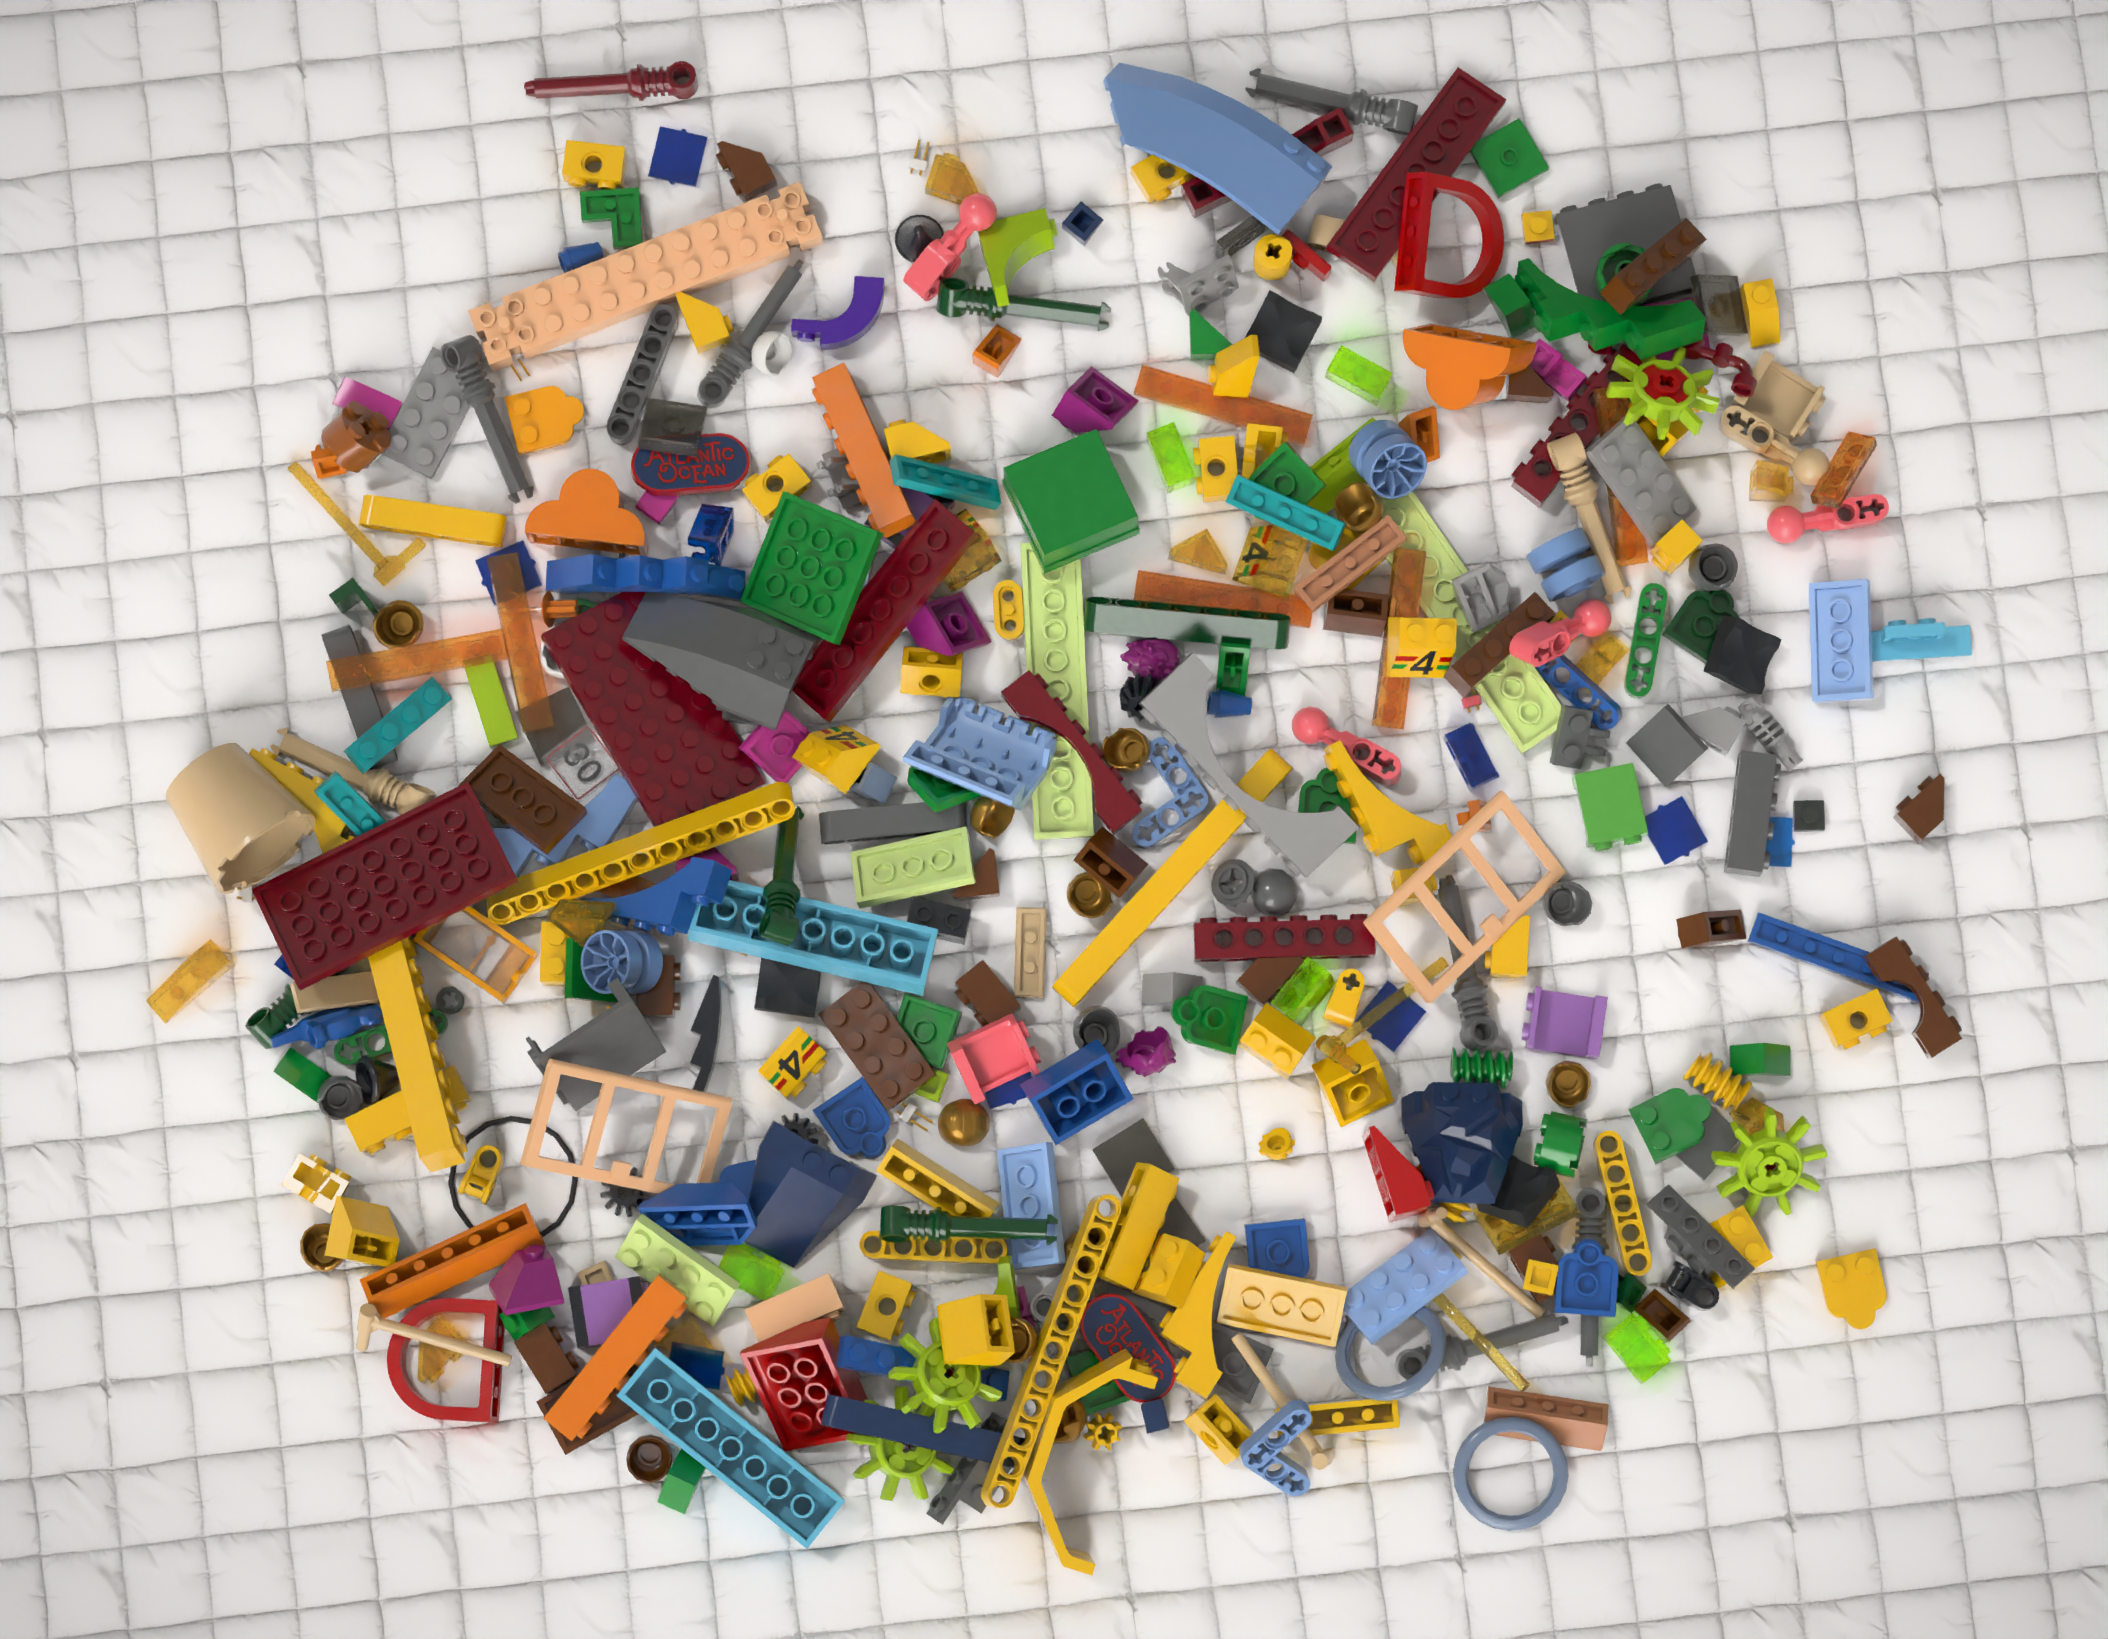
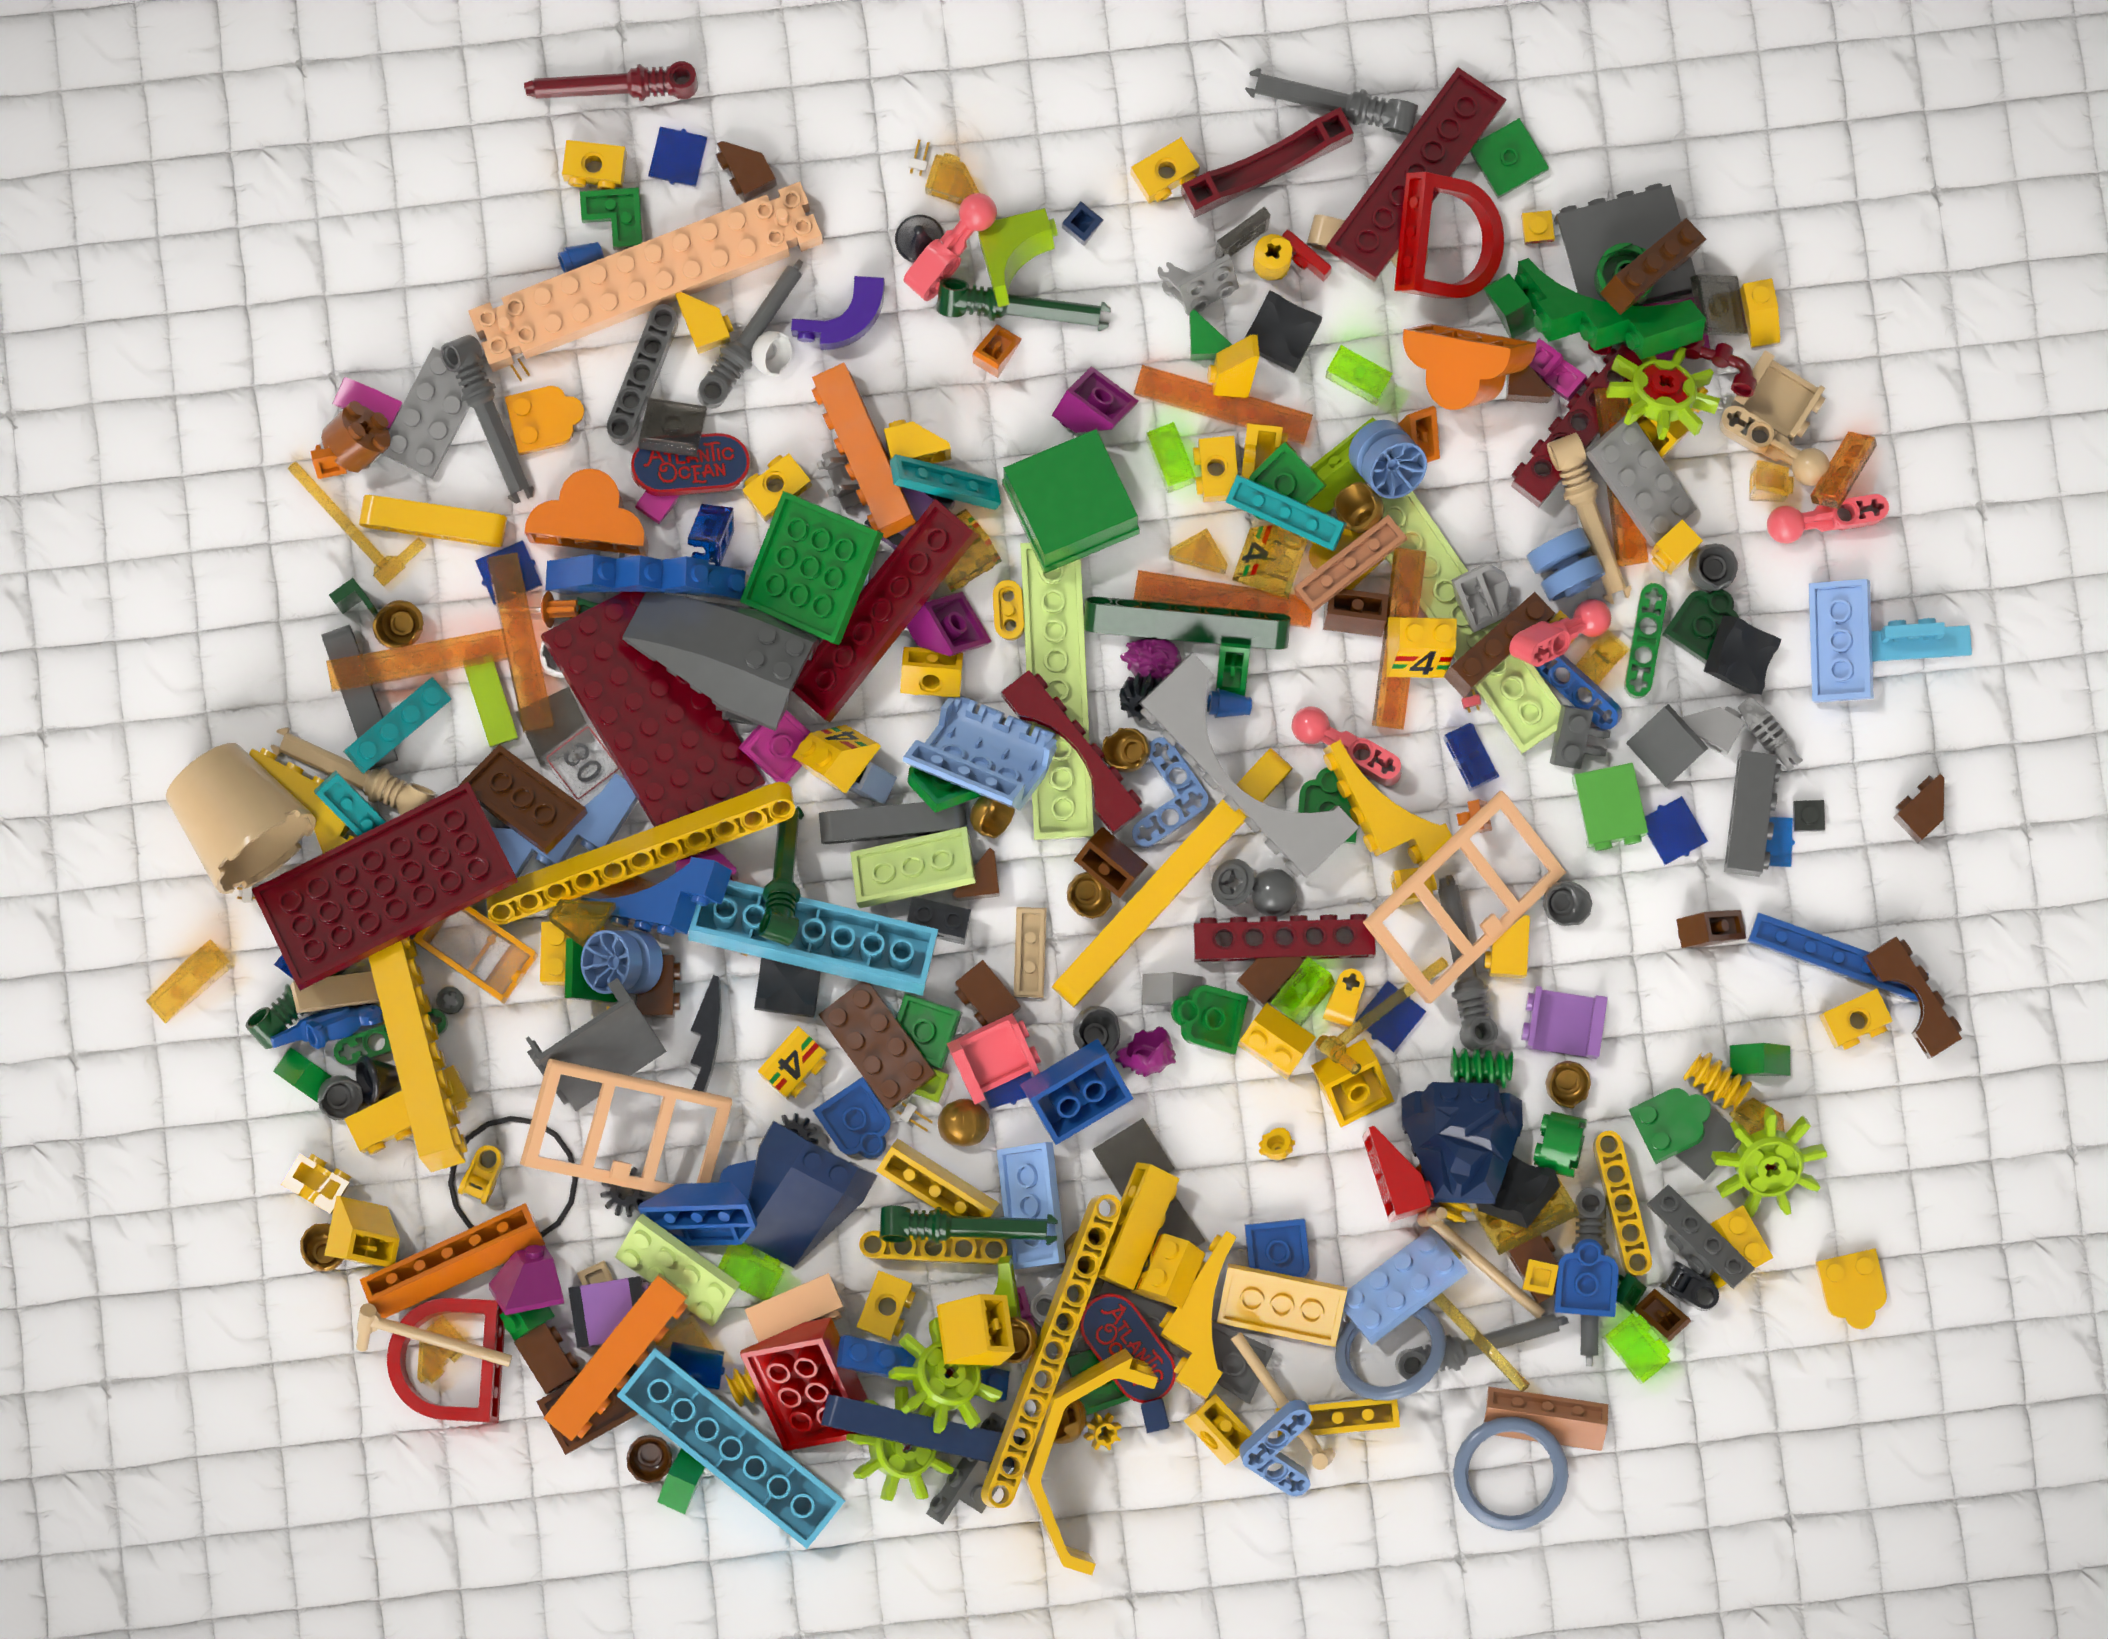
medium blue slope [1103,62,1333,235] -> none

